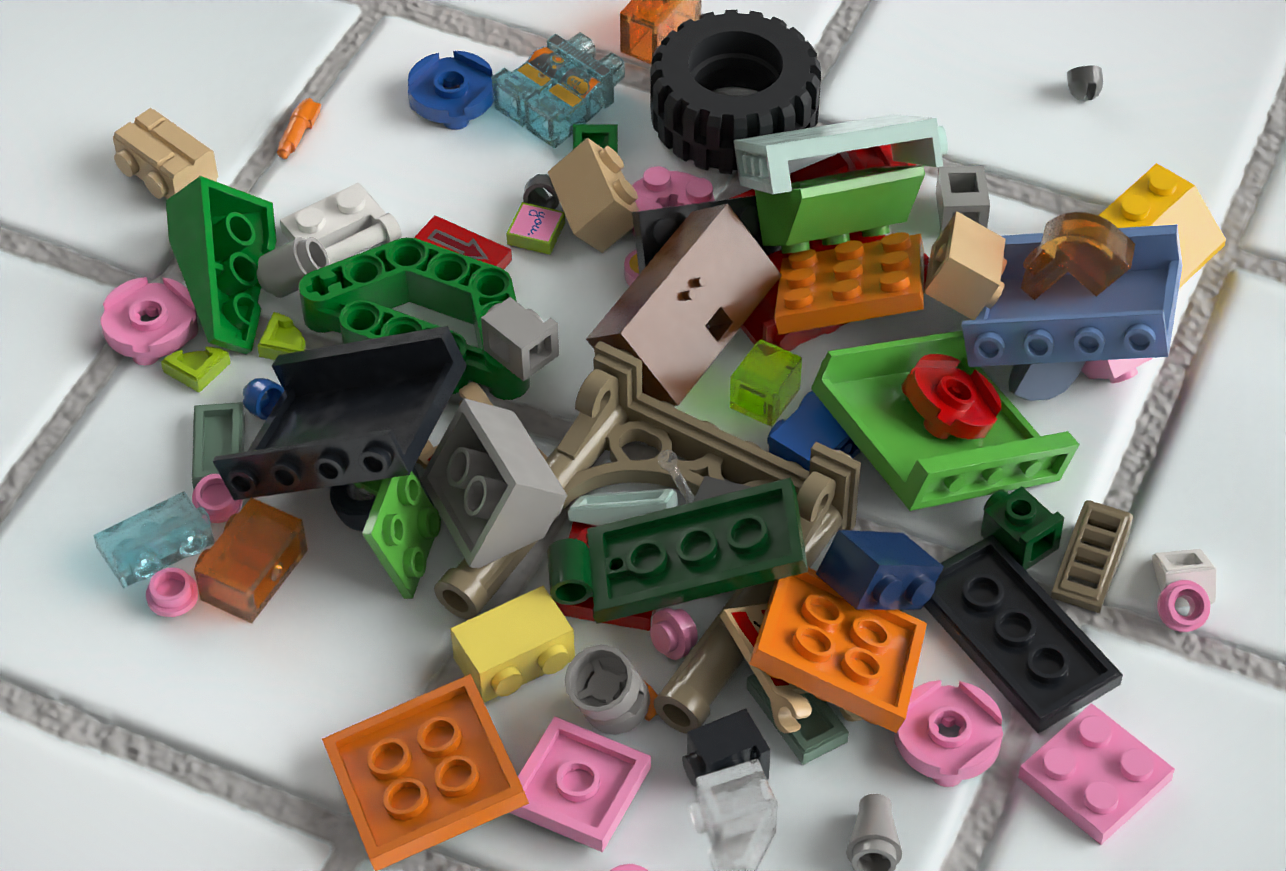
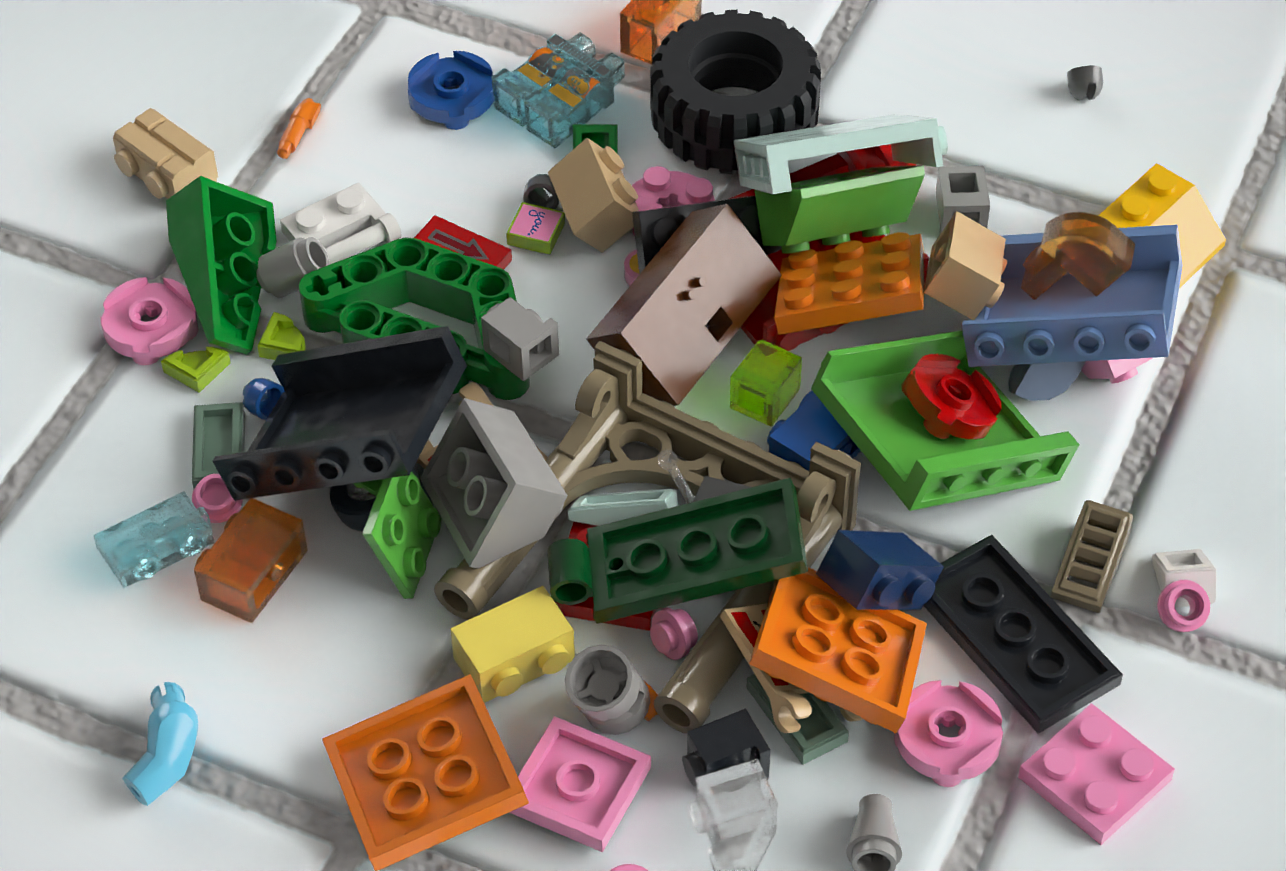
bright pink plate [146,568,199,617] -> none
dark green brick [980,486,1065,570] -> none
none -> medium azure arm [122,682,198,806]

